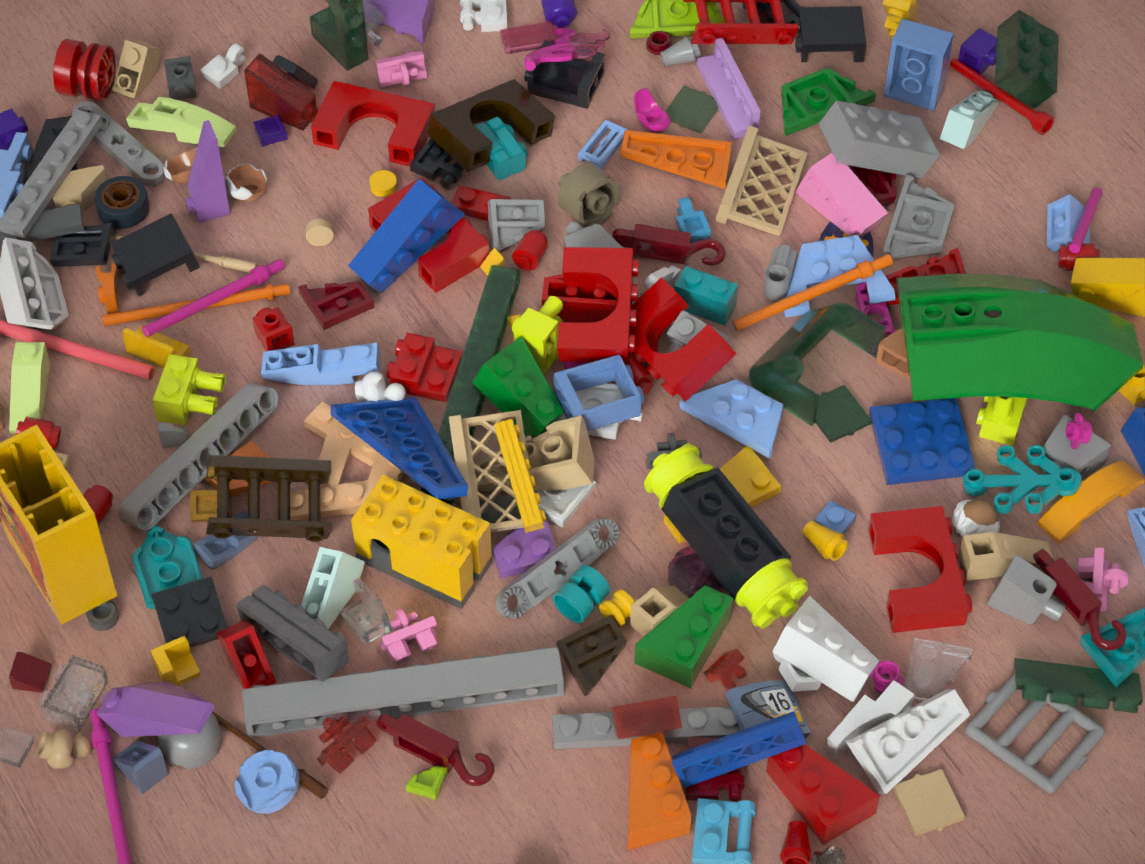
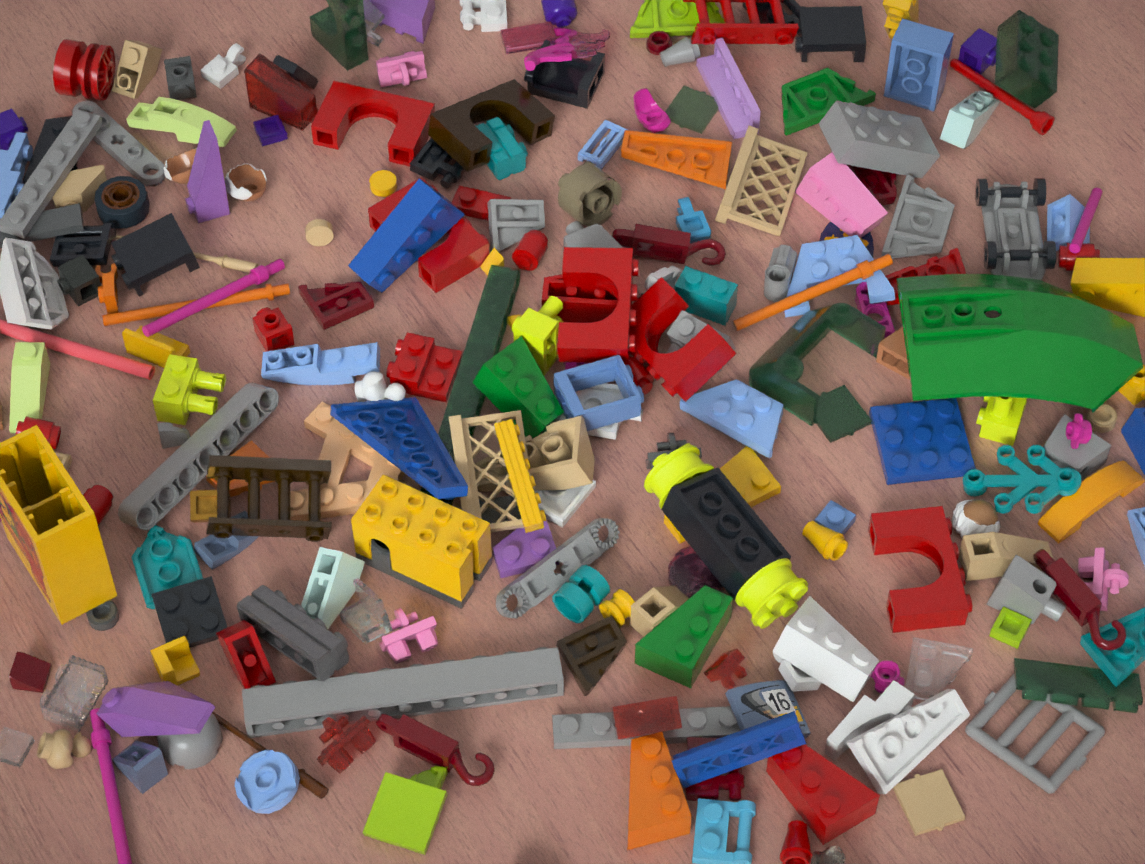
none -> pearl dark grey brick [57,255,101,306]
none -> lime tile [363,772,447,855]
none -> light grey piece [975,178,1056,281]
none -> lime tile [989,607,1032,649]
none -> tan tile [1086,403,1117,433]

